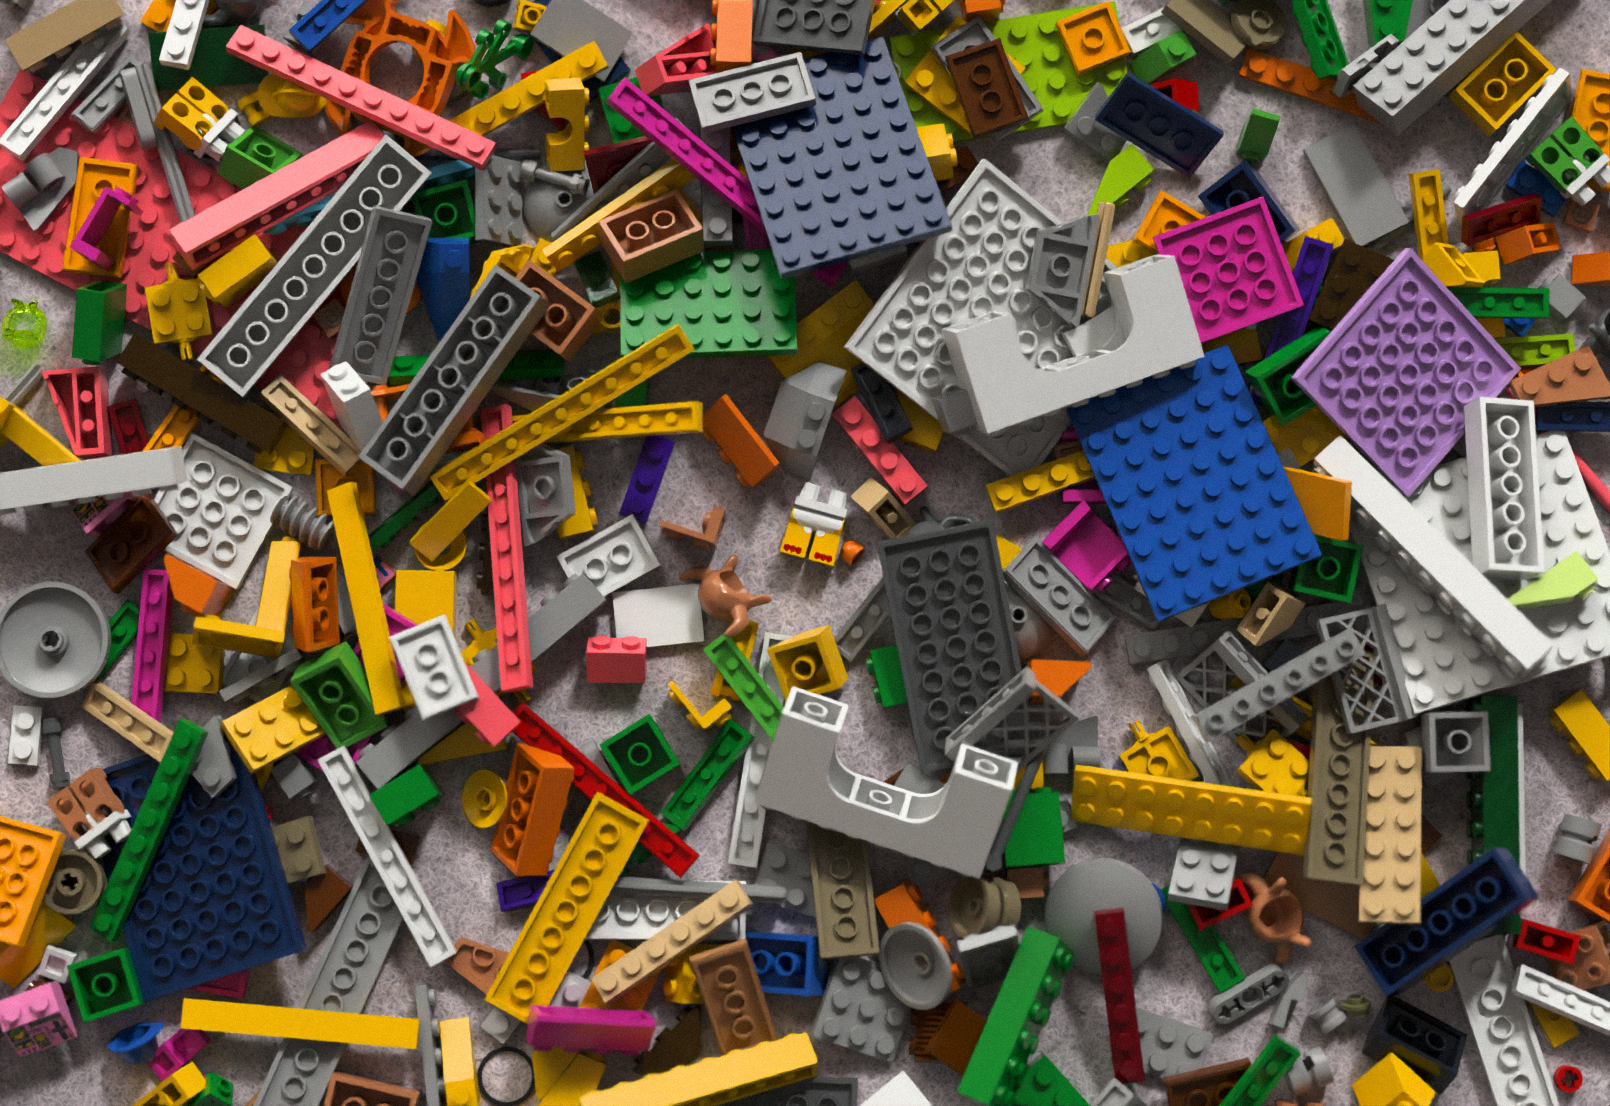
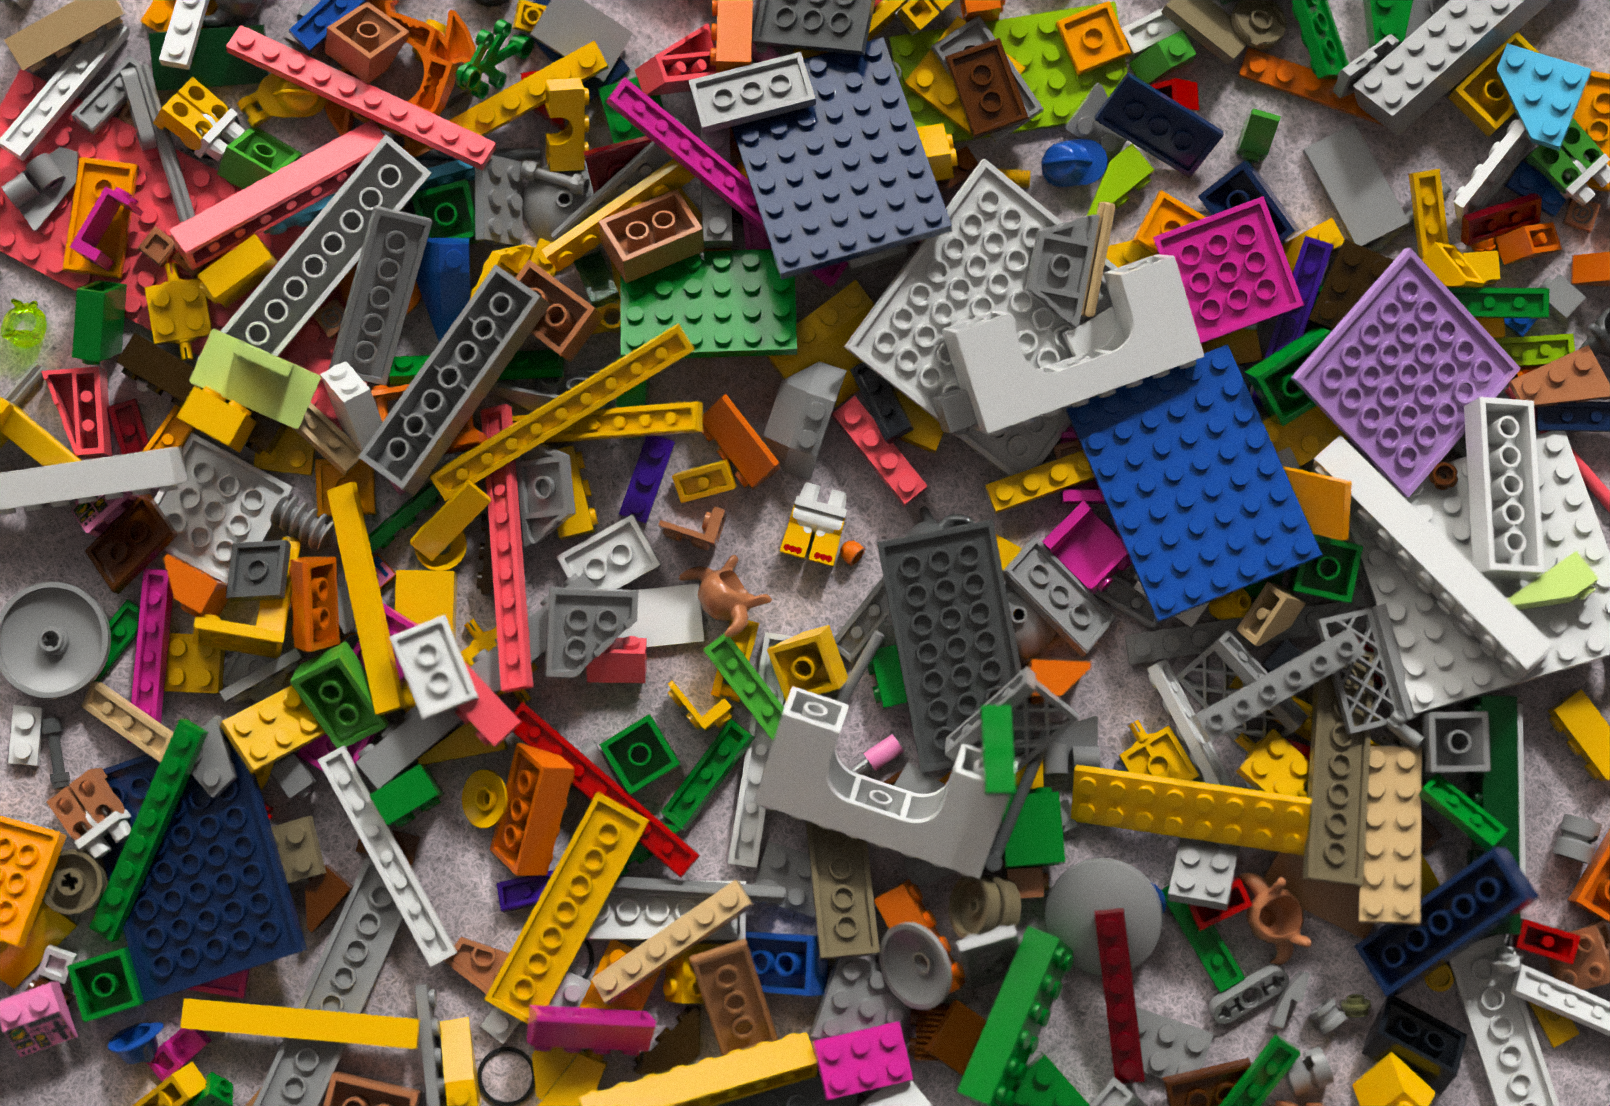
tan slope [851,477,916,539] -> none
red bush [1553,1065,1583,1093] -> none
none -> nougat tile [137,226,176,268]
none -> yellow brick [177,386,257,453]
none -> yellowish green bracket [190,329,321,429]
none -> dark grey plate [226,540,291,602]
none -> nougat slope [325,1,410,84]
none -> light grey plate [545,587,638,678]
none -> yellow plate [672,459,737,503]
none -> dark pink plate [812,1021,913,1100]
none -> light grey bar [835,630,885,704]
none -> bright pink piece [851,734,904,775]
none -> green tile [980,705,1016,795]
none -> yellow piece [998,168,1031,189]
none -> blue piece [1041,139,1108,187]
none -> light grey arm [1387,711,1425,750]
none -> green plate [1418,772,1508,852]
none -> reddish brown plate [1429,462,1458,490]
none -> white plate [1491,947,1524,973]
none -> medium azure plate [1497,43,1591,151]

